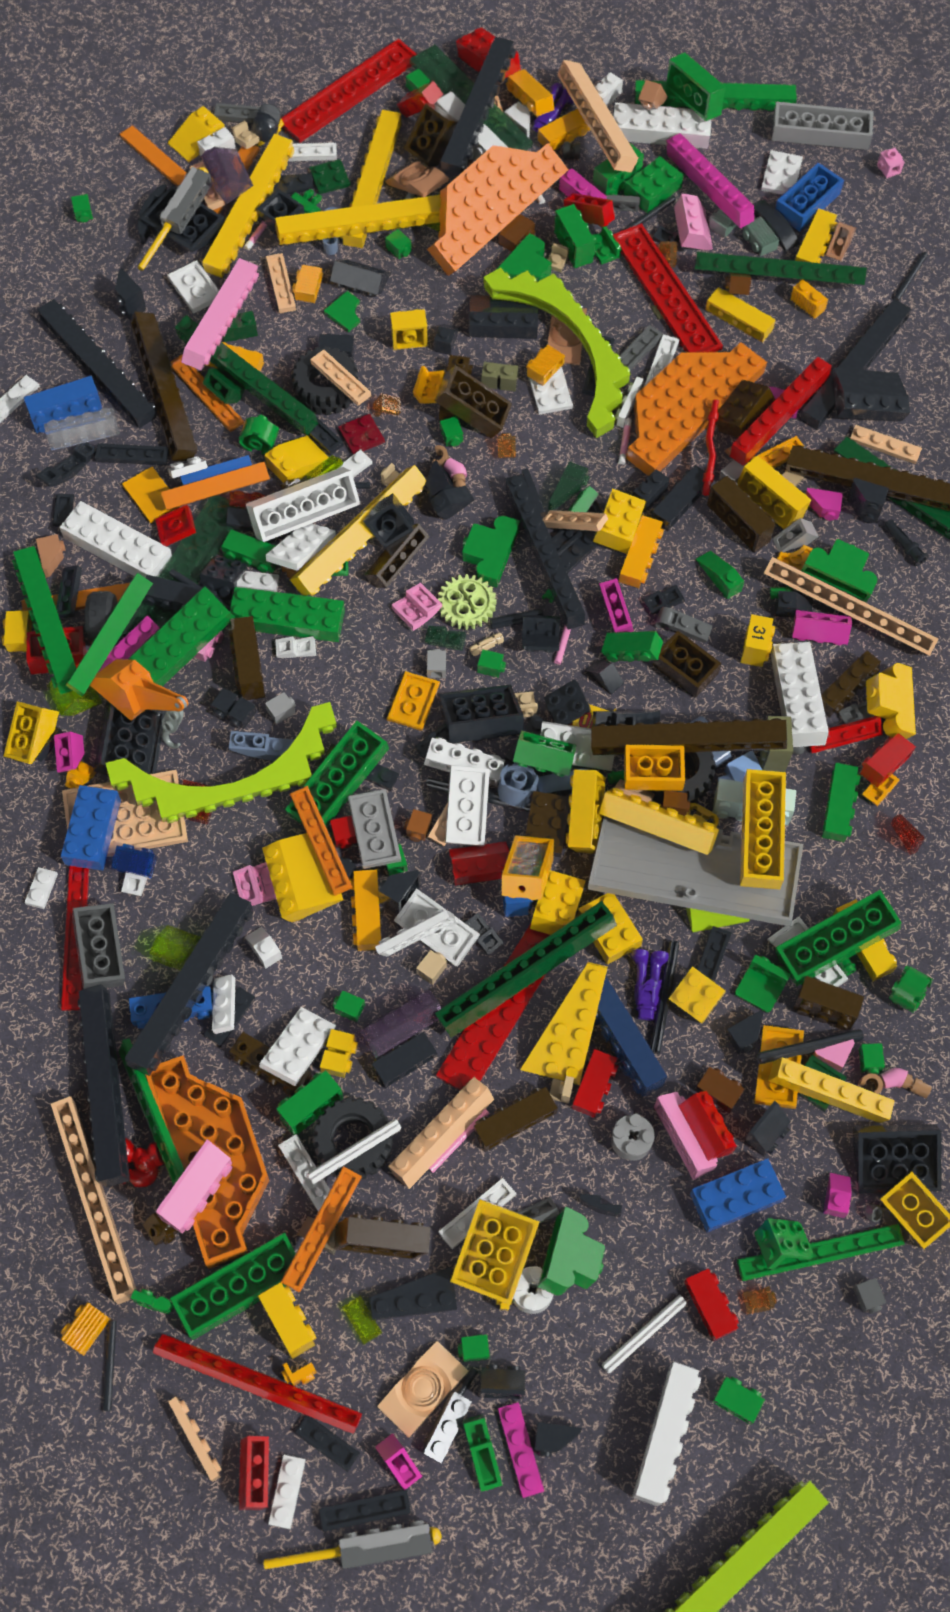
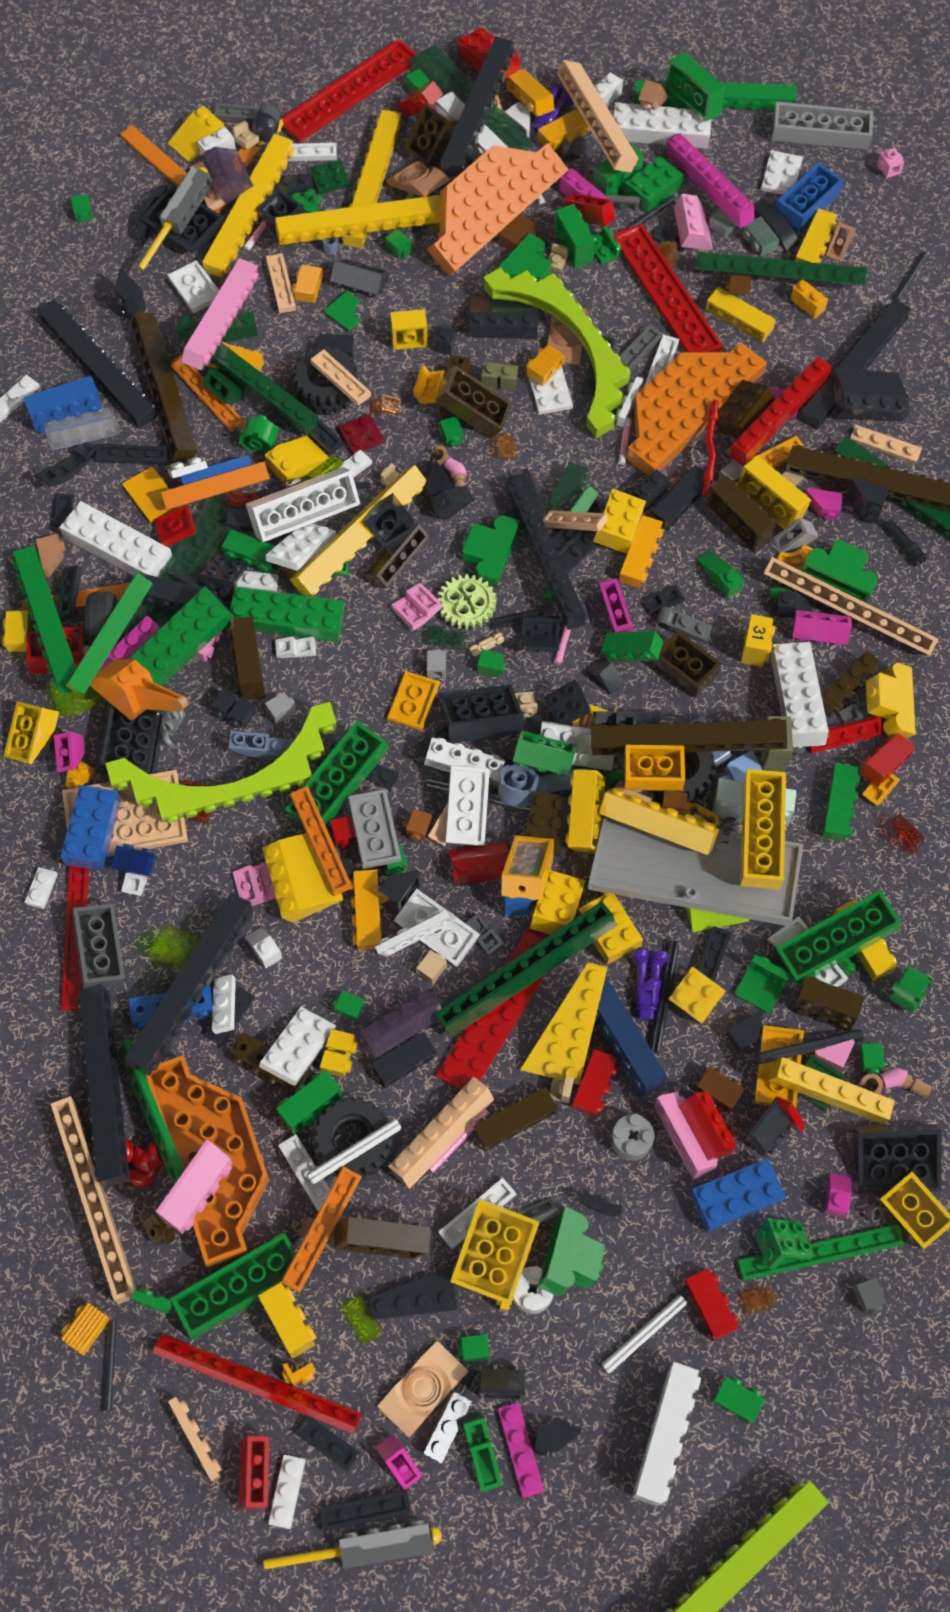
none -> red tile [772,1096,805,1132]

